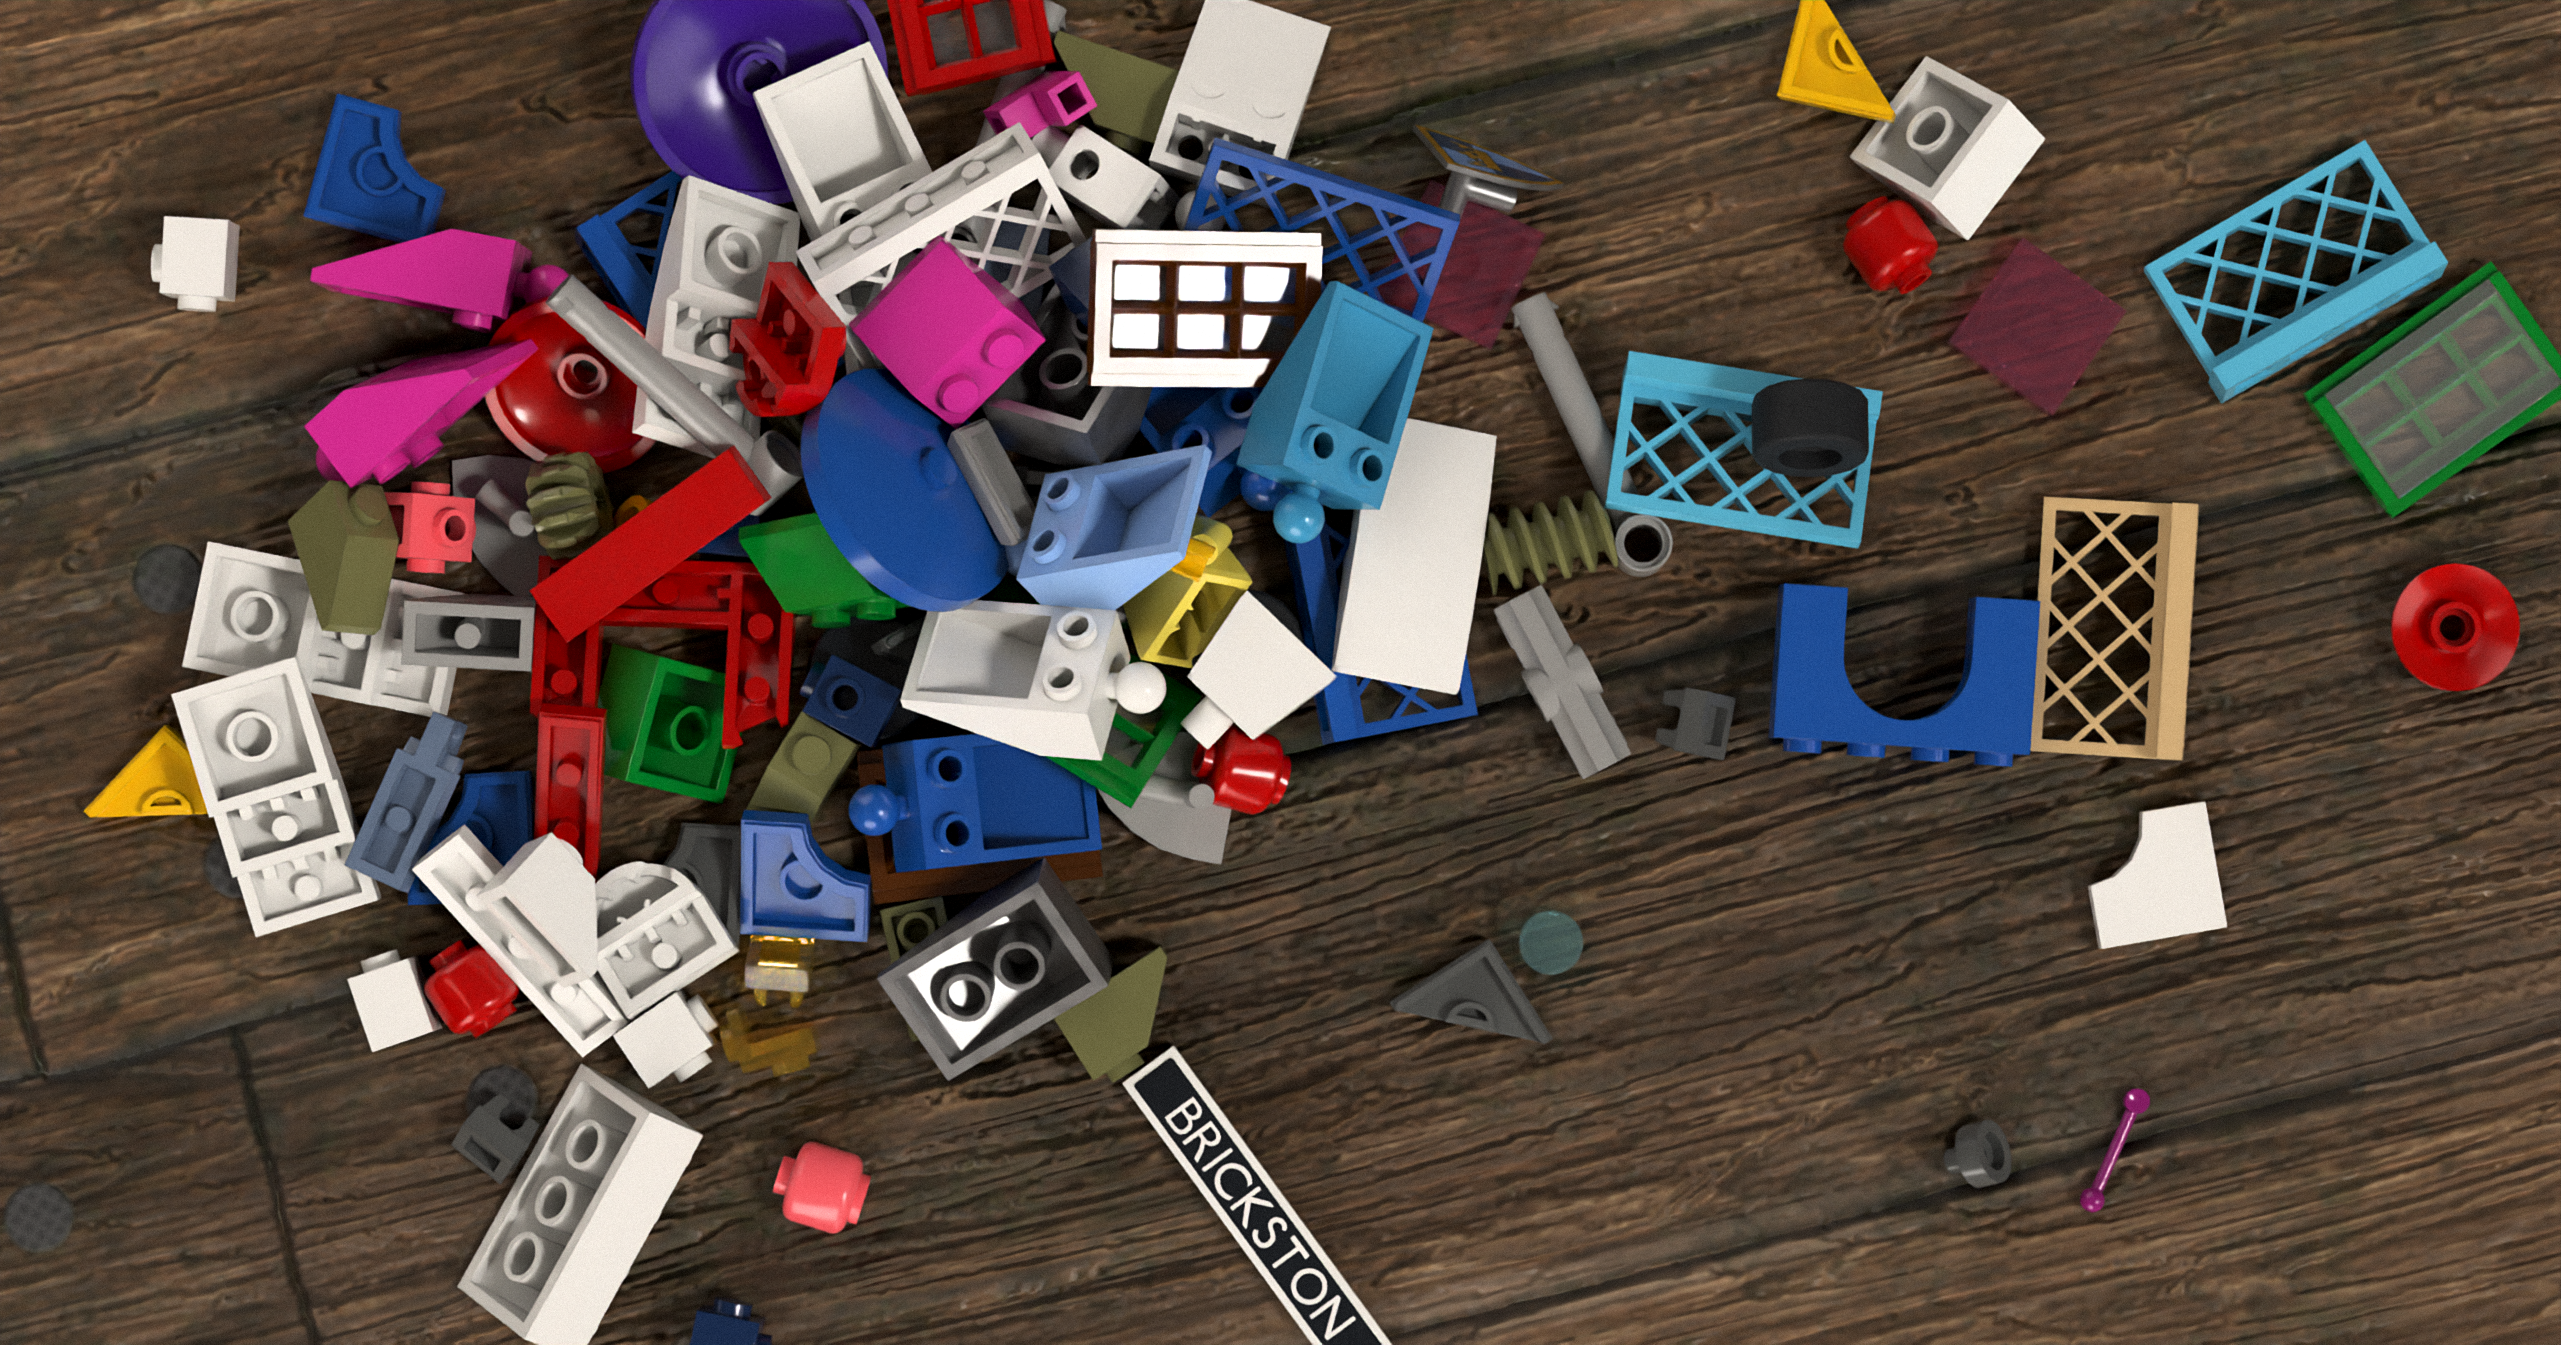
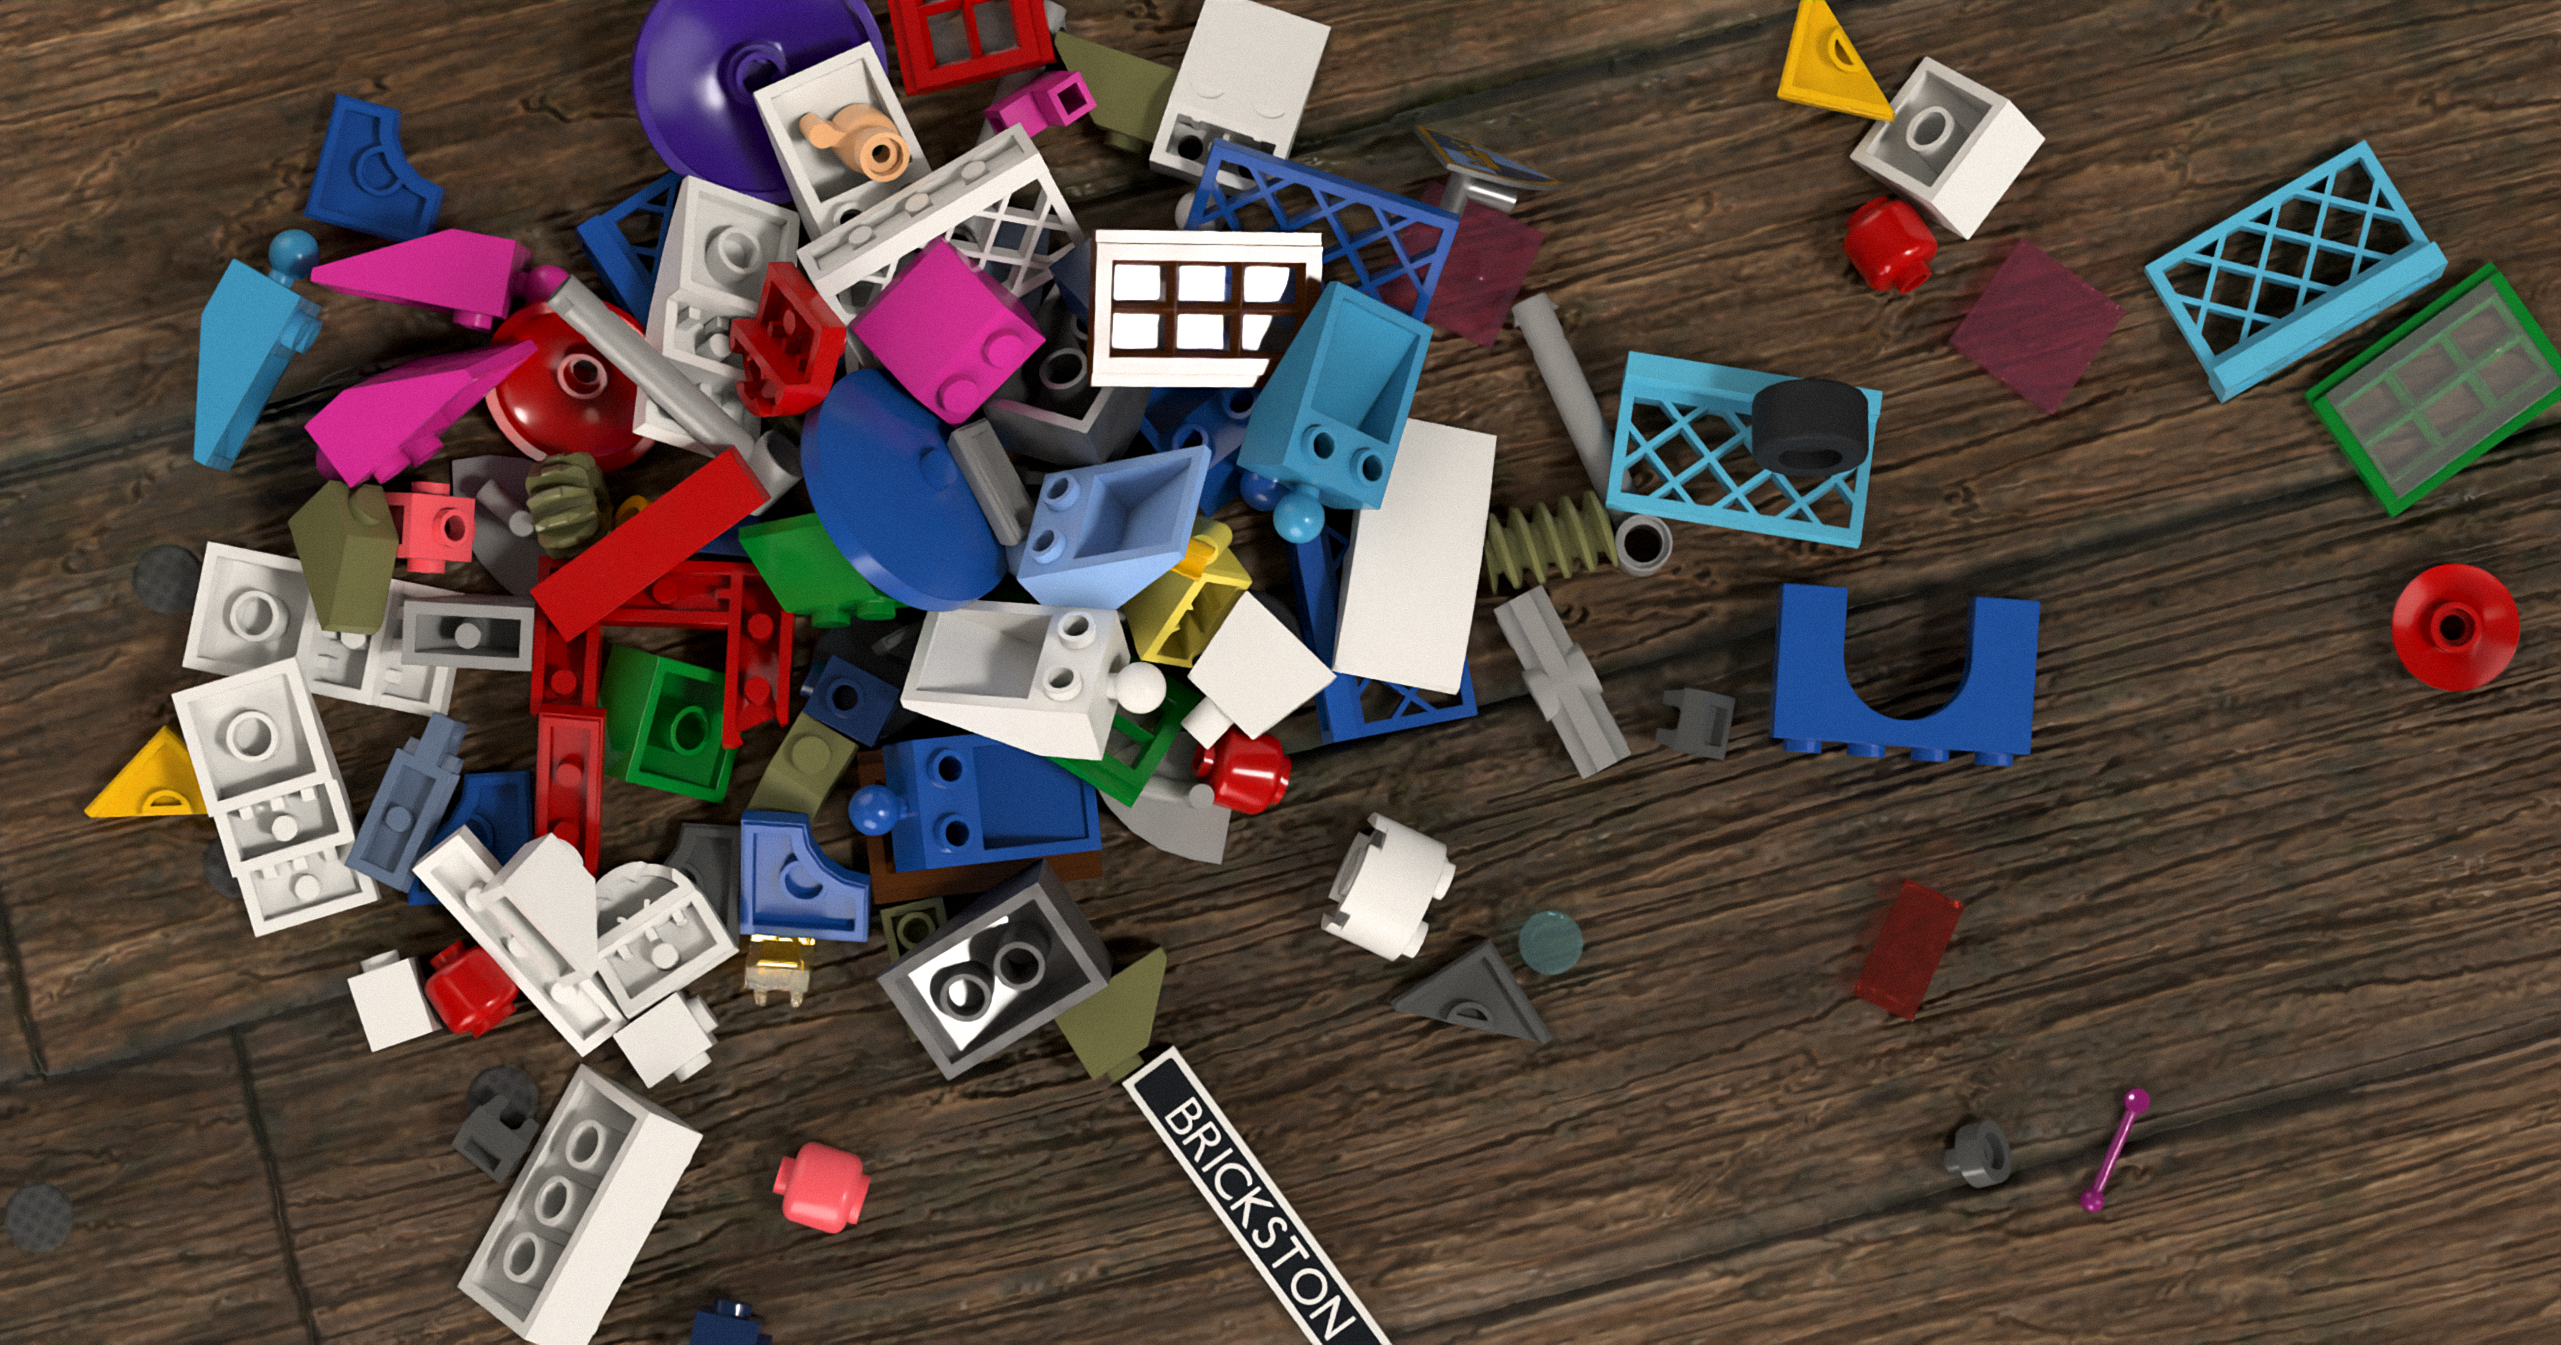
white brick [151,216,240,312] -> none
clear yellow bracket [719,1006,822,1077] -> none
white torso [1032,125,1180,230] -> none
tan fence [2030,497,2199,761] -> none
white tile [2088,801,2227,949] -> none
none -> dark azure slope [194,229,323,472]
none -> light nougat piece [799,103,910,182]
none -> white brick [1321,812,1456,961]
none -> clear red tile [1852,878,1965,1021]

